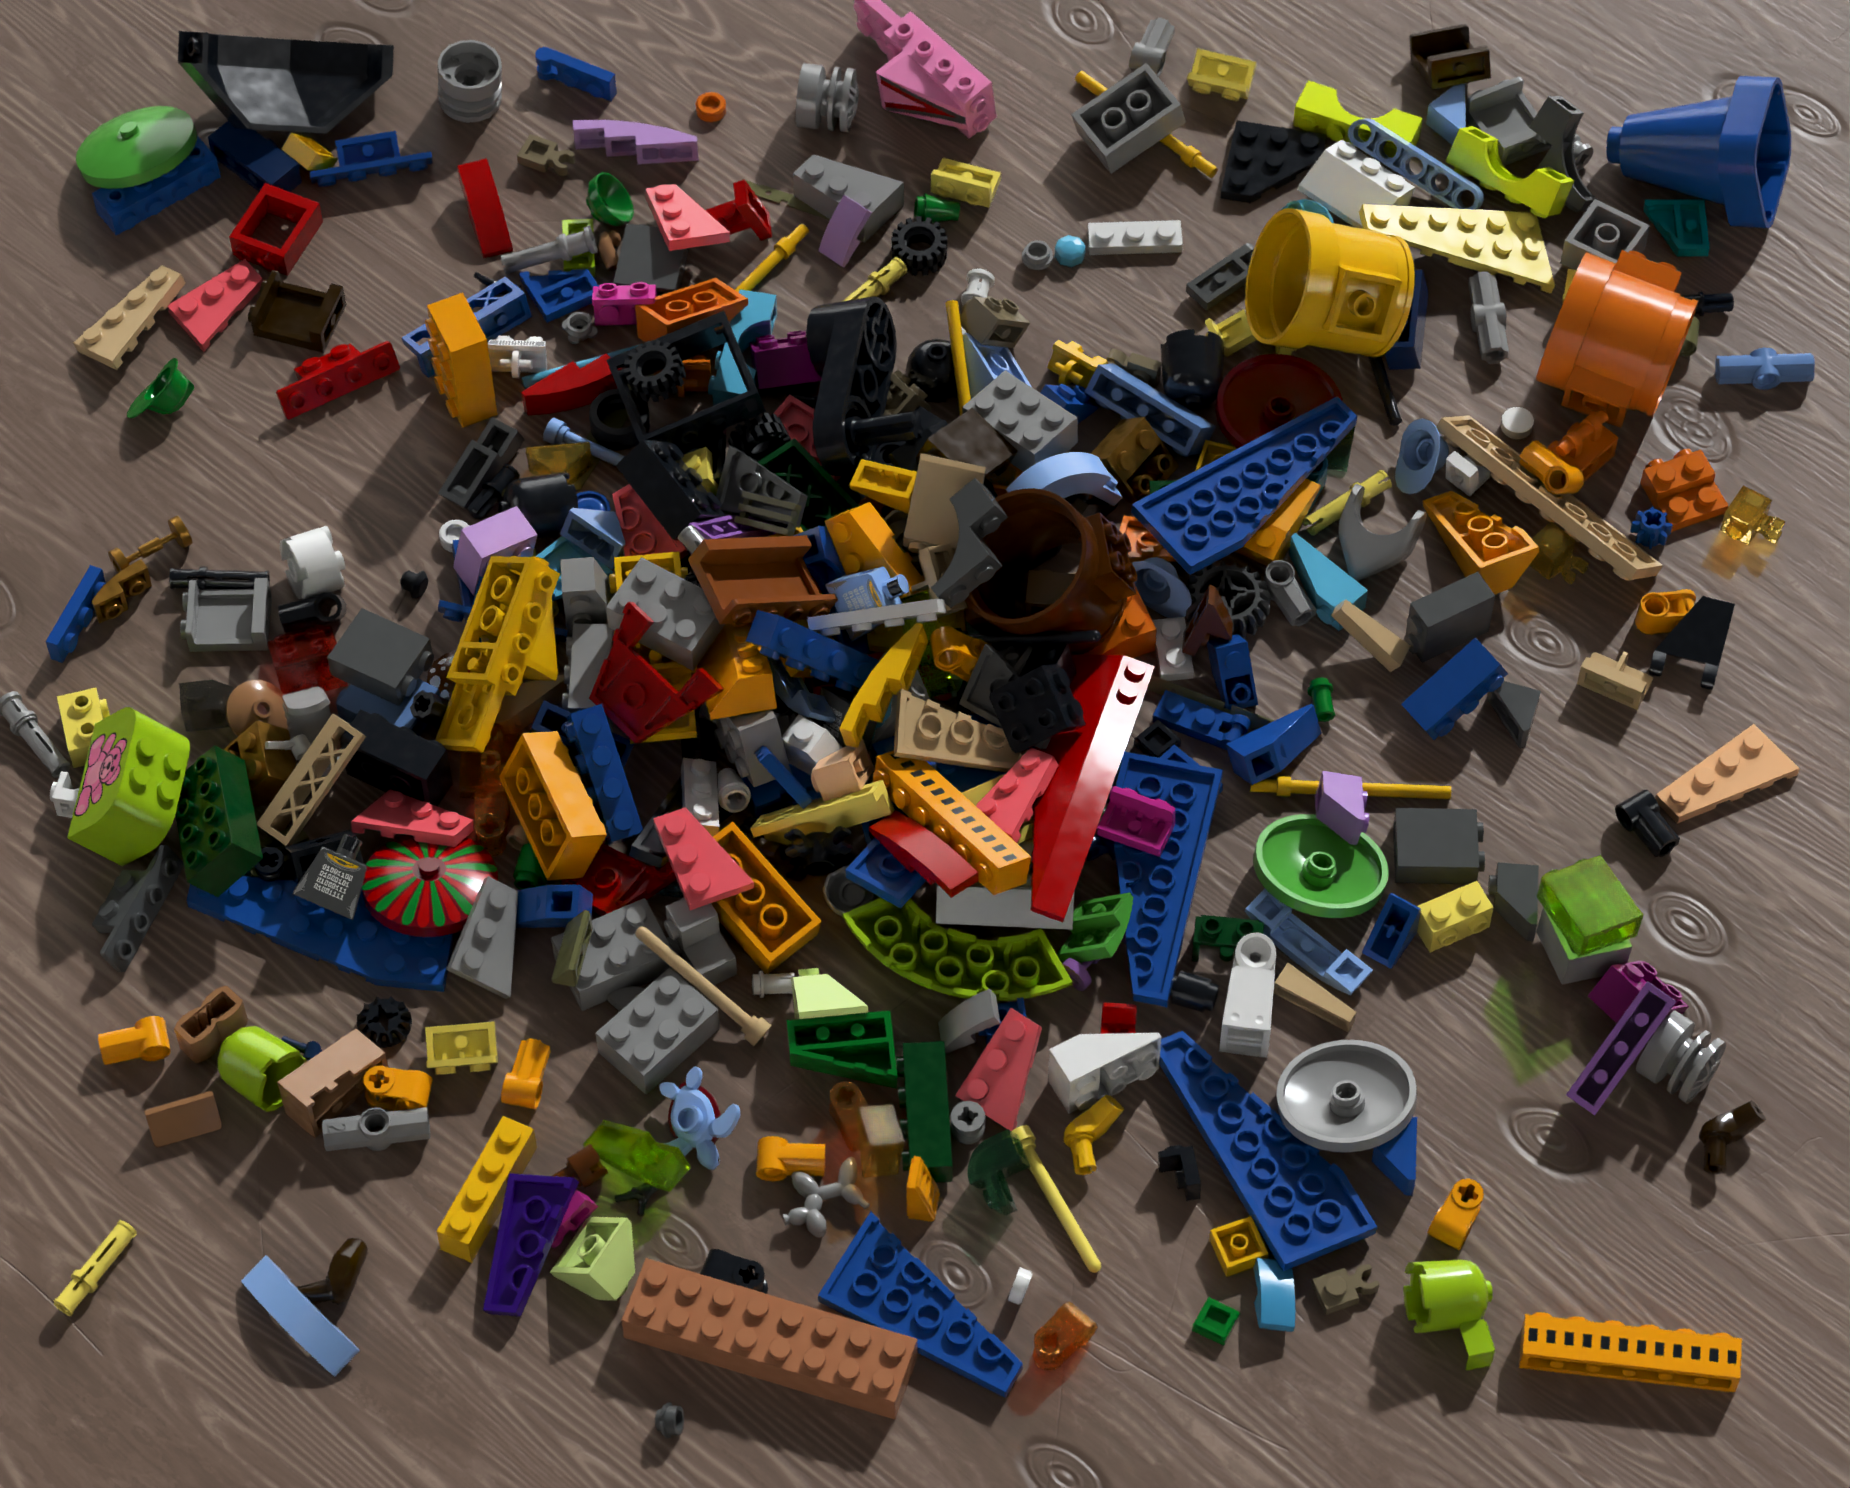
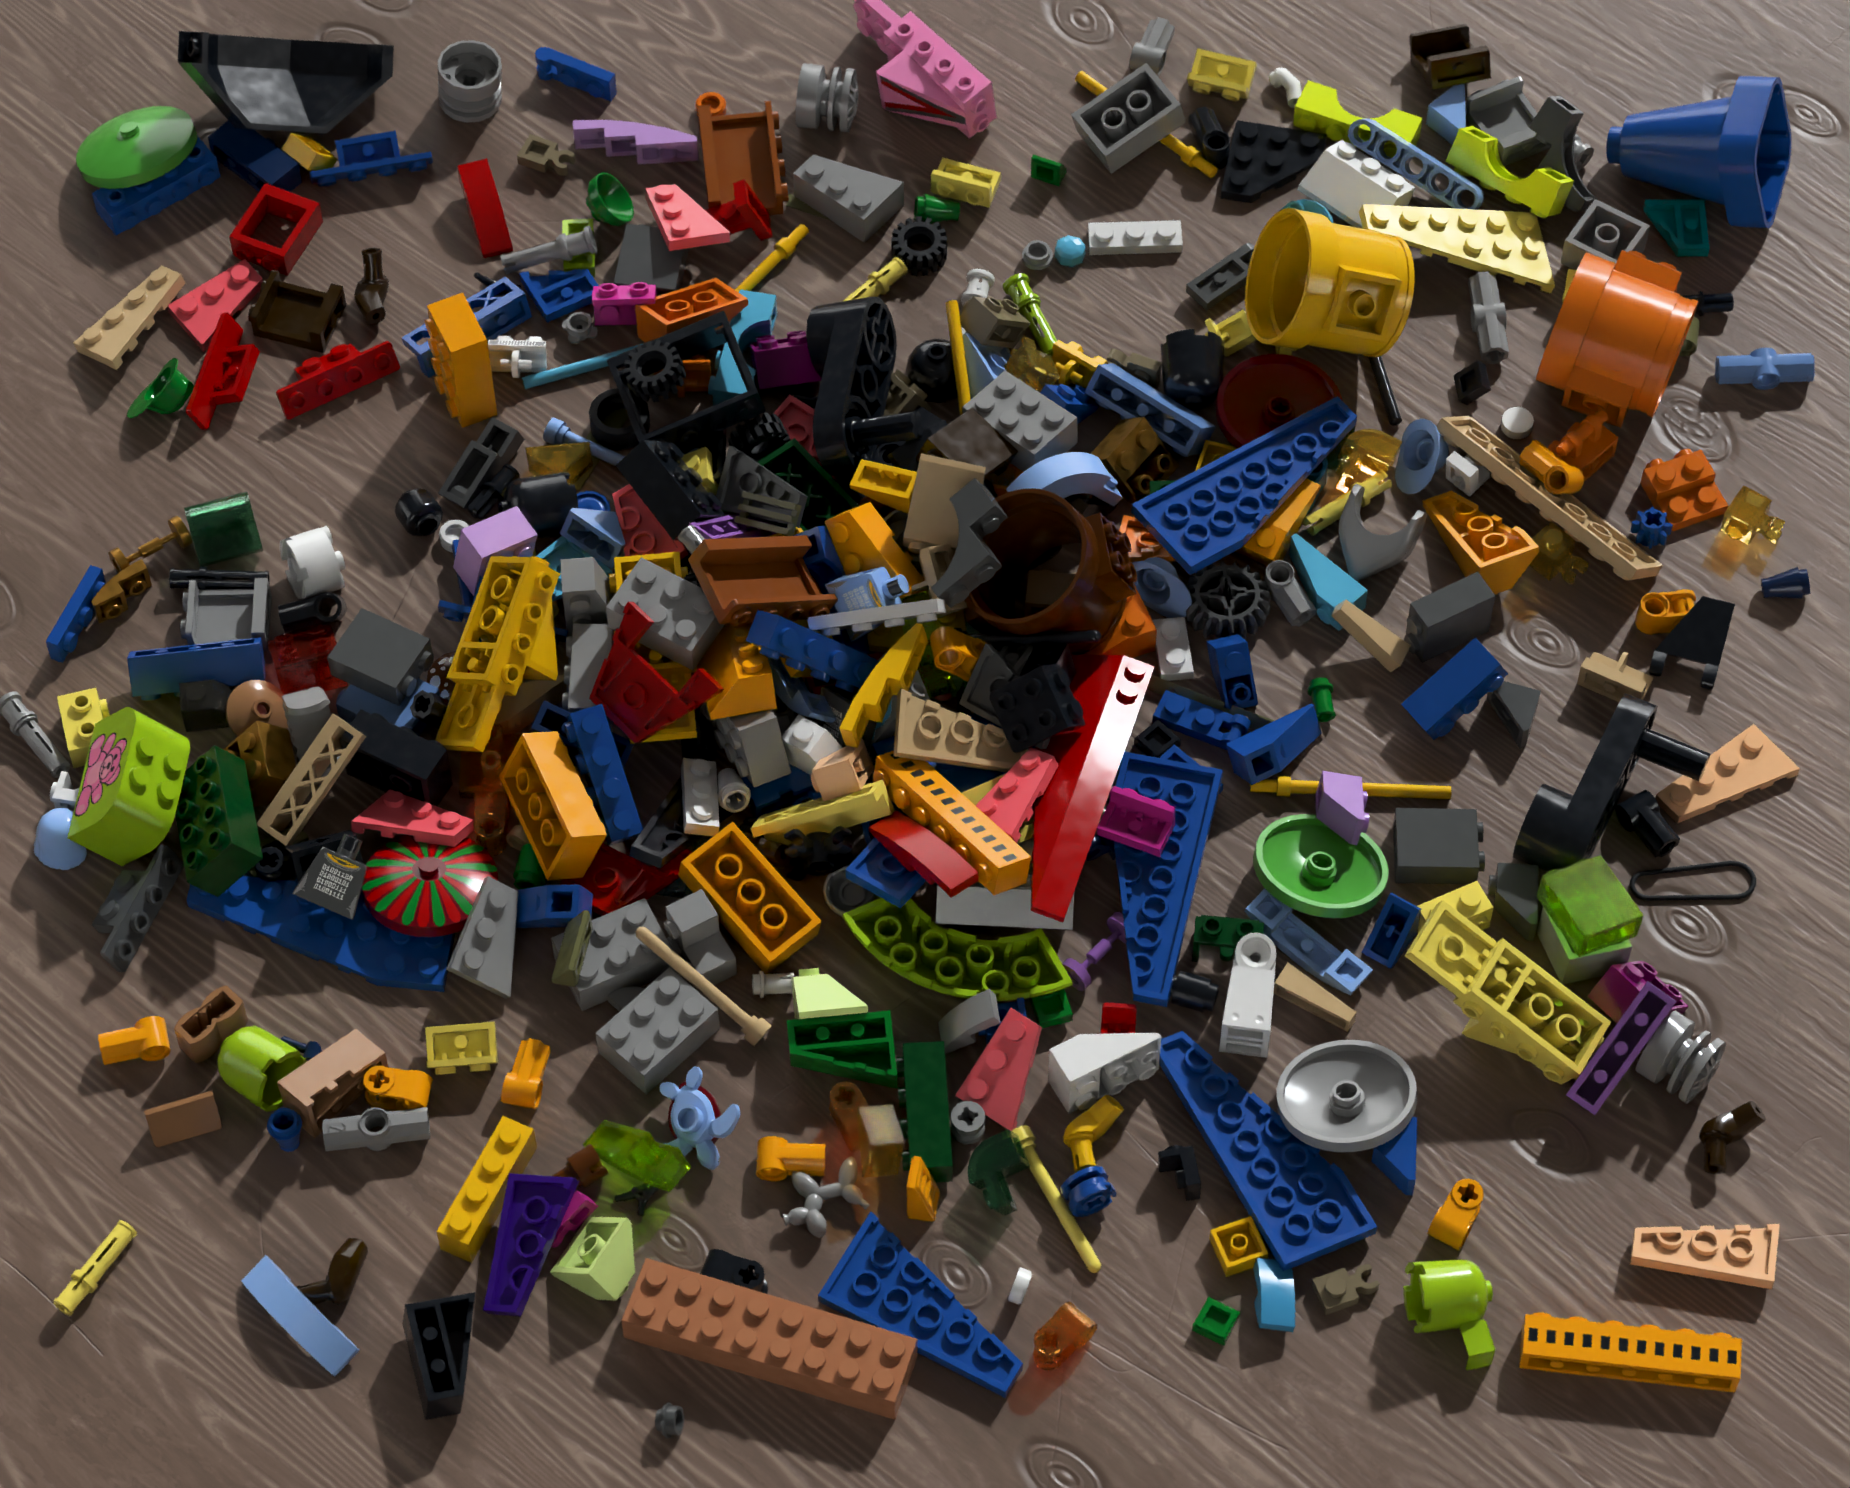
white hand [265,734,311,760] -> none
black gear [357,996,412,1048] -> none
black piece [400,570,428,599] -> none
red slope [521,353,621,416] -> none
medium nougat arm [598,230,621,271] -> none
coral wing [653,807,754,911] -> none
blue tile [754,746,812,809] -> none
lavender slope [818,195,872,268] -> none
bright green slope [1057,892,1133,963] -> none
reddish brown slope [1182,584,1233,657] -> none
dark blue brick [1385,269,1428,370] -> none
none -> light blue hair [33,808,87,870]
none -> blue brick [127,637,266,700]
none -> clear green brick [184,491,263,567]
none -> red bracket [186,312,260,430]
none -> blue cone [267,1108,302,1152]
none -> dark brown arm [354,248,389,324]
none -> black head [395,488,443,536]
none -> black wedge [402,1292,475,1420]
none -> dark orange panel [698,100,789,215]
none -> lime pin [1002,273,1057,360]
none -> clear yellow brick [1004,336,1060,393]
none -> green plate [1030,989,1073,1028]
none -> green slope [1031,155,1067,186]
none -> blue wheel [1060,1166,1116,1217]
none -> black piece [1188,106,1230,170]
none -> white arm [1269,68,1302,108]
none -> clear yellow brick [1335,429,1403,493]
none -> light yellow wedge [1405,900,1611,1085]
none -> black plate [1453,360,1491,405]
none -> black beam [1513,693,1711,883]
none -> black piece [1630,861,1756,901]
none -> light nougat wing [1630,1224,1780,1290]
none -> dark blue cone [1761,567,1810,599]

